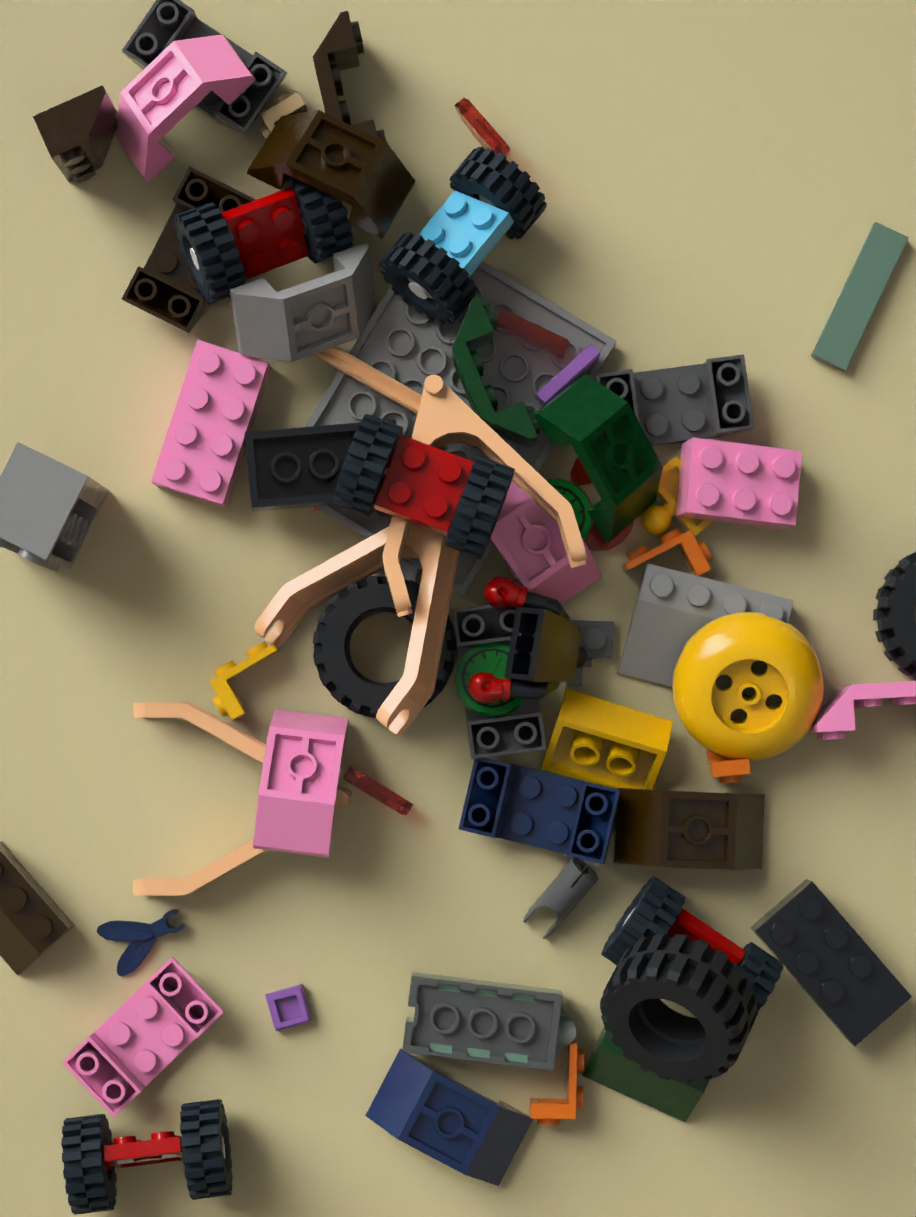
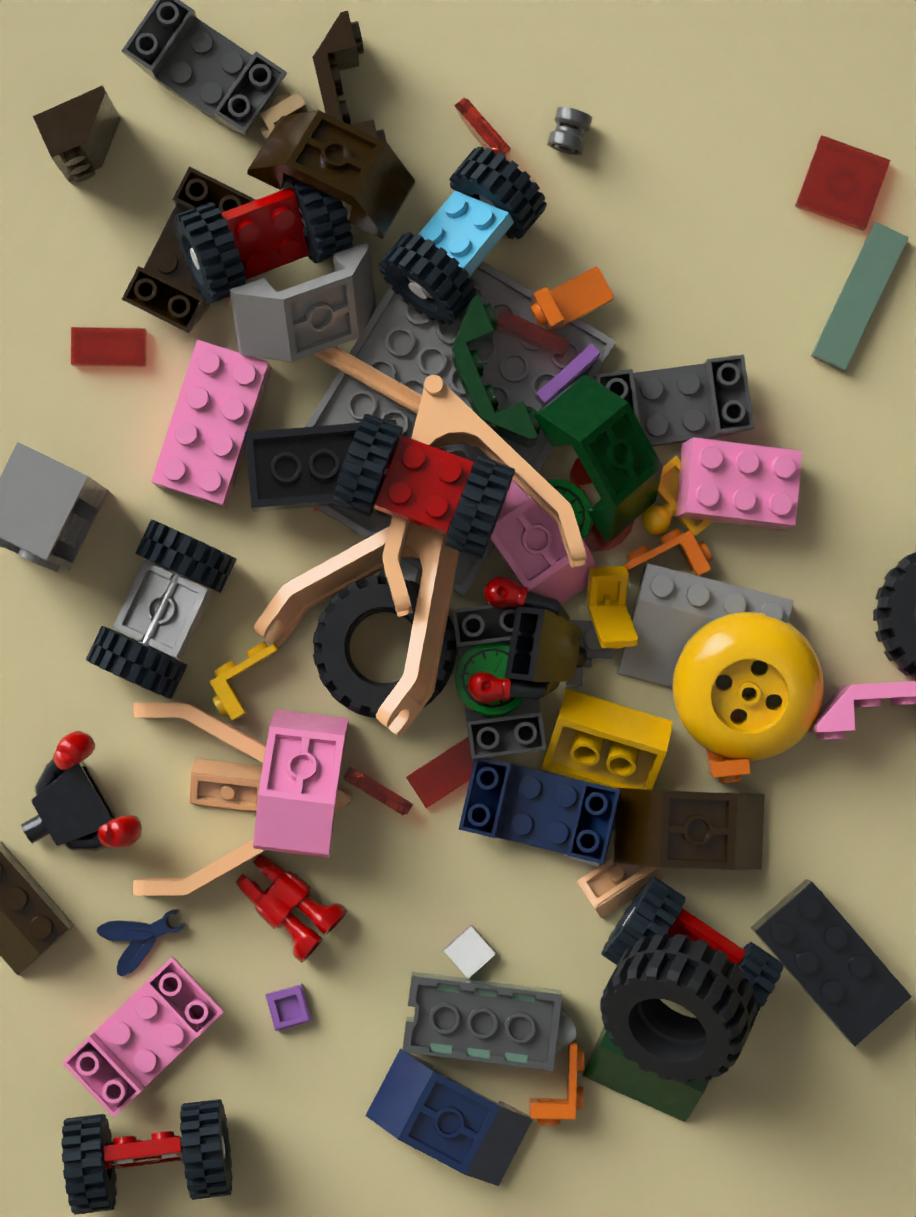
bright pink slope [116,35,256,182] -> none
dark grey piece [523,857,598,939] -> none
none -> black torso [21,731,142,852]
none -> clear red tile [70,327,147,367]
none -> plate [86,519,237,699]
none -> light nougat slope [189,759,263,812]
none -> red piece [236,854,348,963]
none -> clear red tile [406,737,474,808]
none -> white tile [443,925,496,979]
none -> orange bracket [529,267,614,334]
none -> dark grey wheel [547,107,592,155]
none -> light nougat slope [577,857,663,918]
none -> yellow bracket [586,566,638,649]
none -> clear red tile [795,135,891,231]

